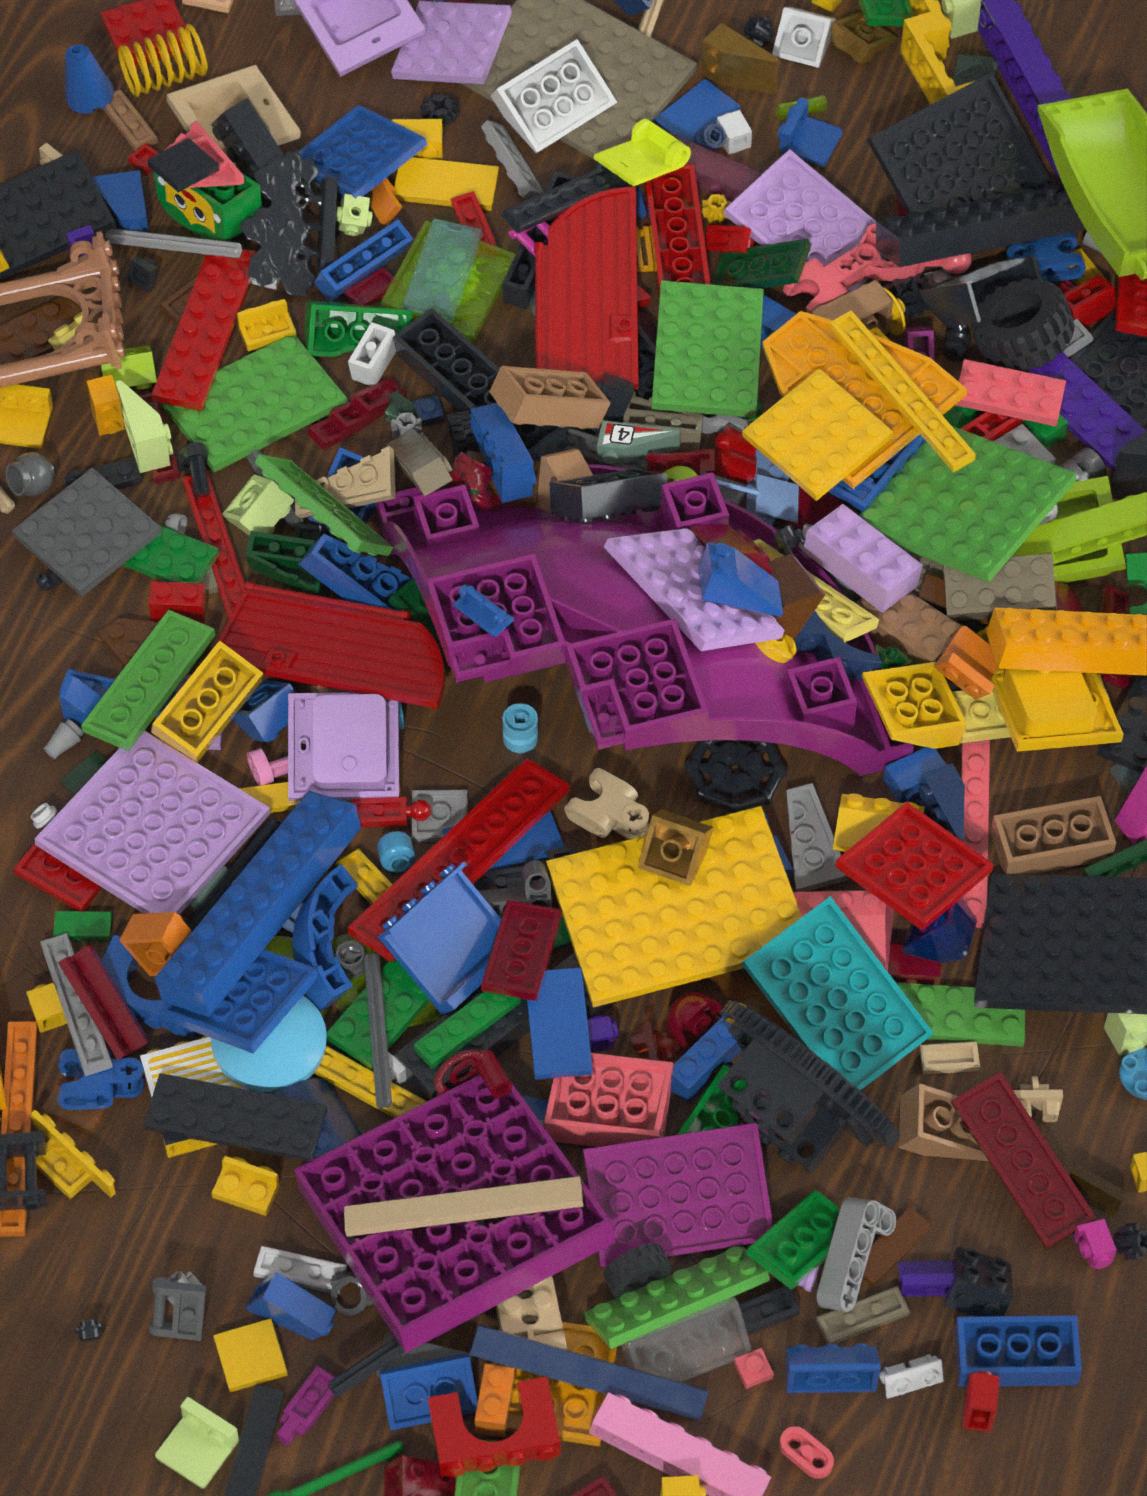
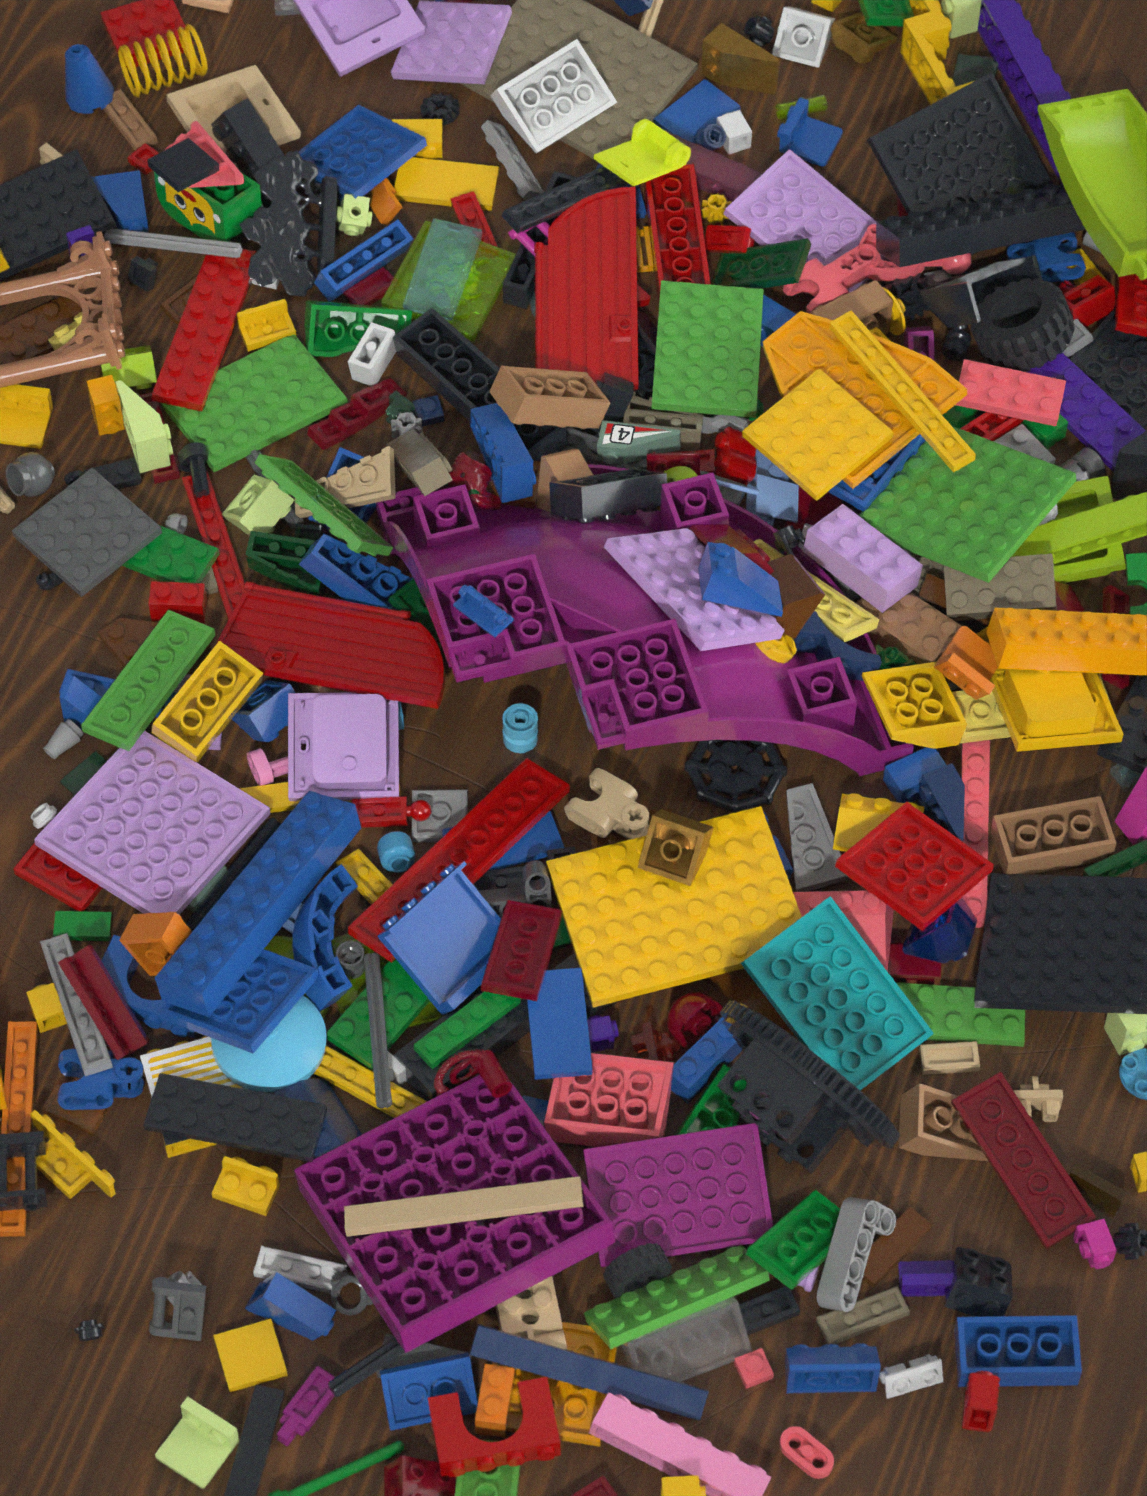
black tyre [447,410,478,458] -> none

